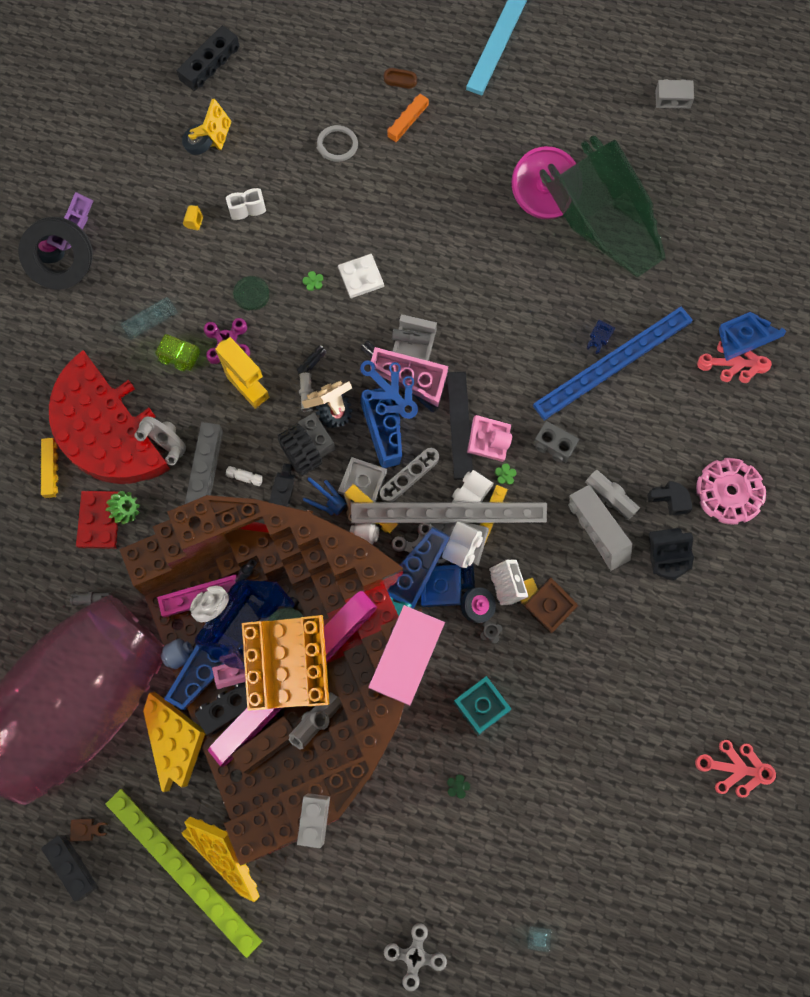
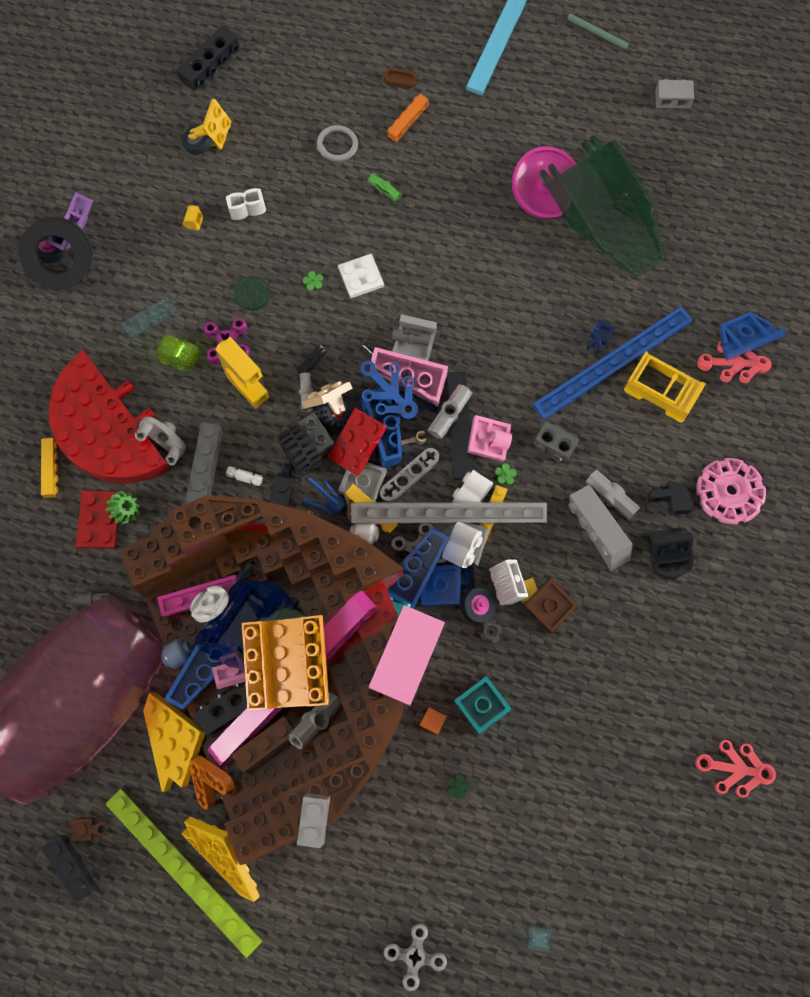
none -> orange beam [189,755,234,810]
none -> red plate [327,408,387,476]
none -> bright green pin [368,173,402,202]
none -> tan hand [401,431,426,445]
none -> orange tile [420,707,447,735]
none -> light grey piece [428,384,472,440]
none -> sand green bar [567,13,629,50]
none -> yellow piece [624,351,706,422]

